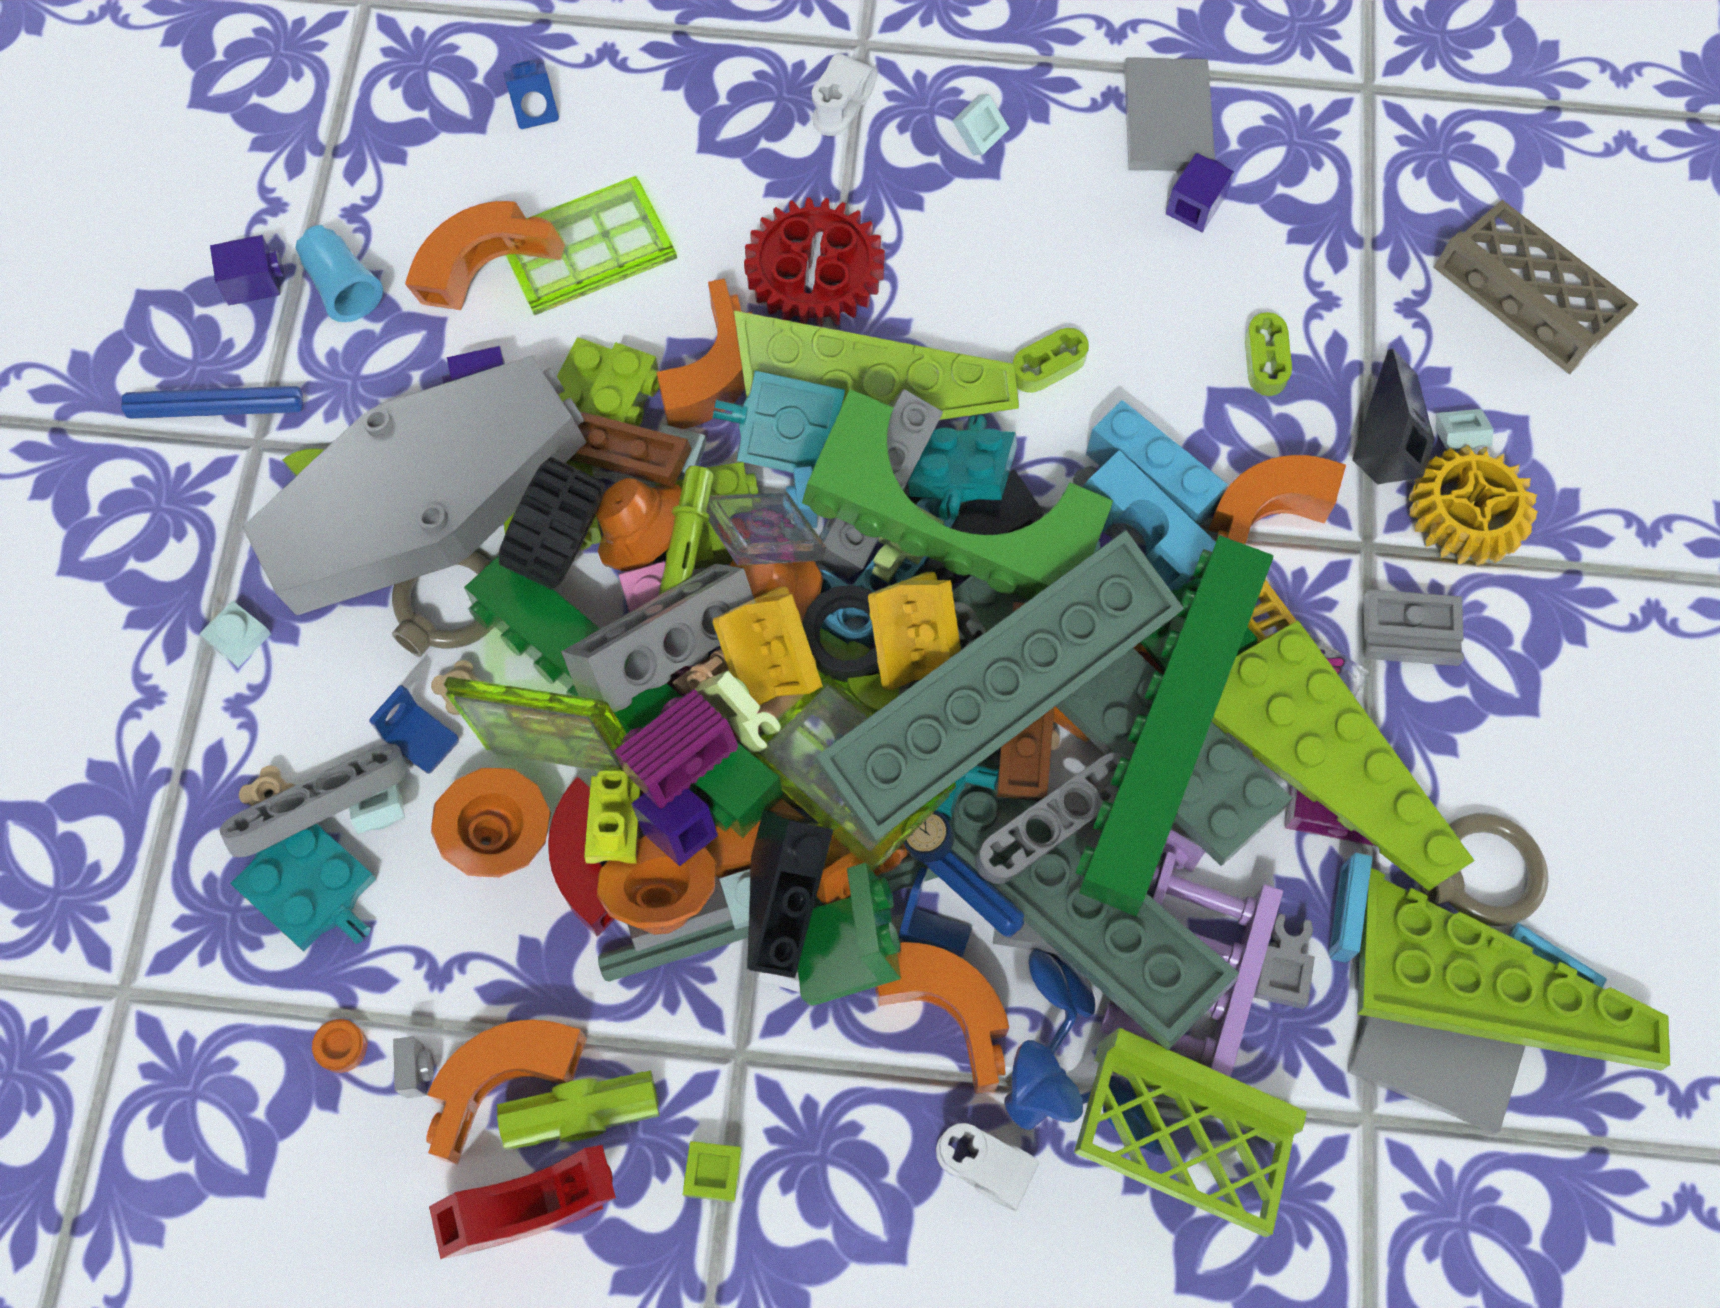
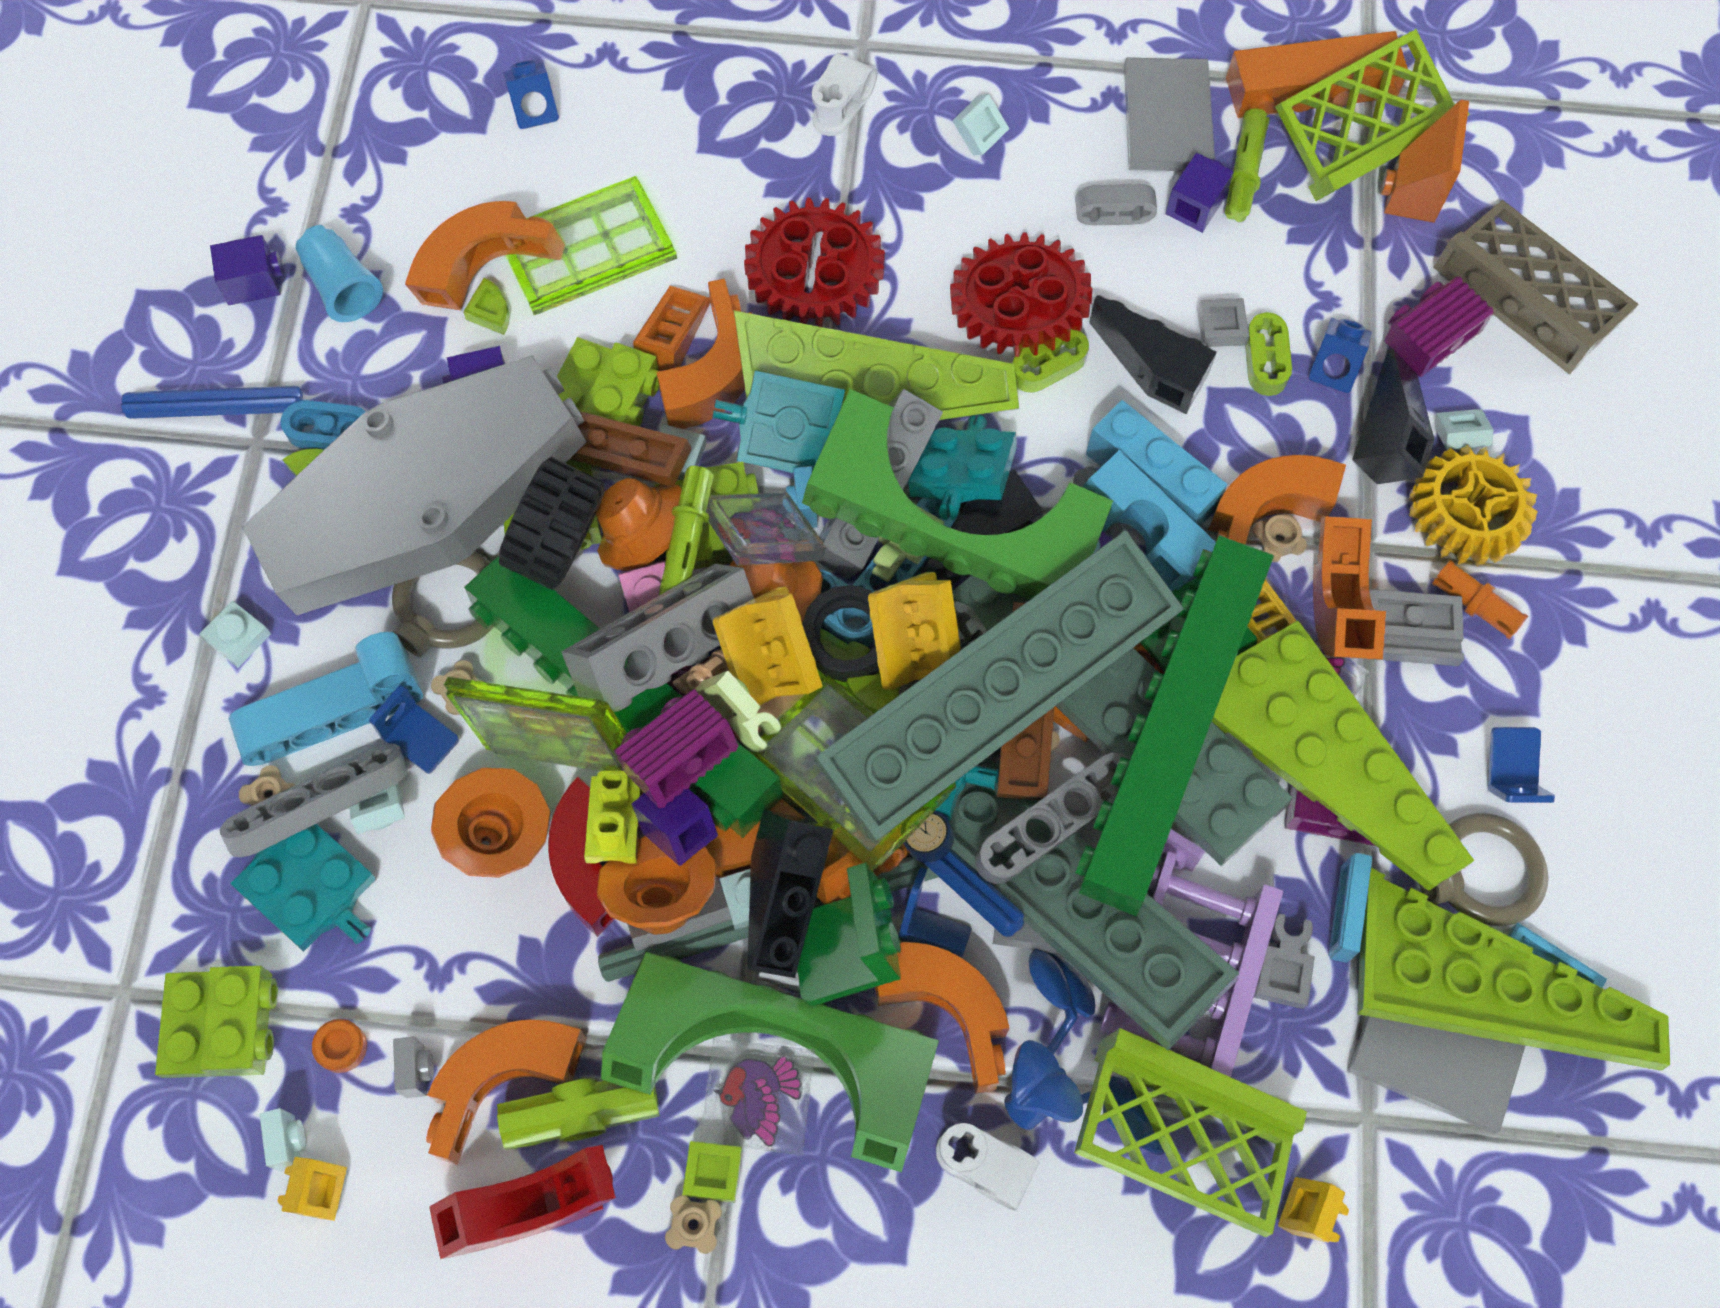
none -> lime plate [155,966,278,1078]
none -> medium azure beam [228,632,423,766]
none -> light aqua plate [259,1108,306,1172]
none -> yellow tile [277,1157,347,1221]
none -> dark azure plate [281,400,366,450]
none -> lime tile [463,278,509,335]
none -> bright green arch [601,952,939,1173]
none -> orange slope [633,285,710,371]
none -> tan plate [665,1195,722,1254]
none -> clear tile [700,1038,815,1155]
none -> red gear [950,232,1093,357]
none -> light grey beam [1075,184,1157,226]
none -> black slope [1089,294,1217,414]
none -> light grey plate [1197,298,1249,347]
none -> lime axle [1225,108,1270,223]
none -> orange brick [1226,31,1408,118]
none -> tan plate [1253,514,1307,562]
none -> lime fence [1275,29,1470,201]
none -> yellow tile [1278,1177,1349,1243]
none -> blue bracket [1309,318,1372,393]
none -> orange arch [1313,516,1386,660]
none -> orange slope [1380,100,1469,223]
none -> magenta brick [1384,276,1494,377]
none -> orange pin [1432,560,1529,640]
none -> blue bracket [1488,727,1555,803]

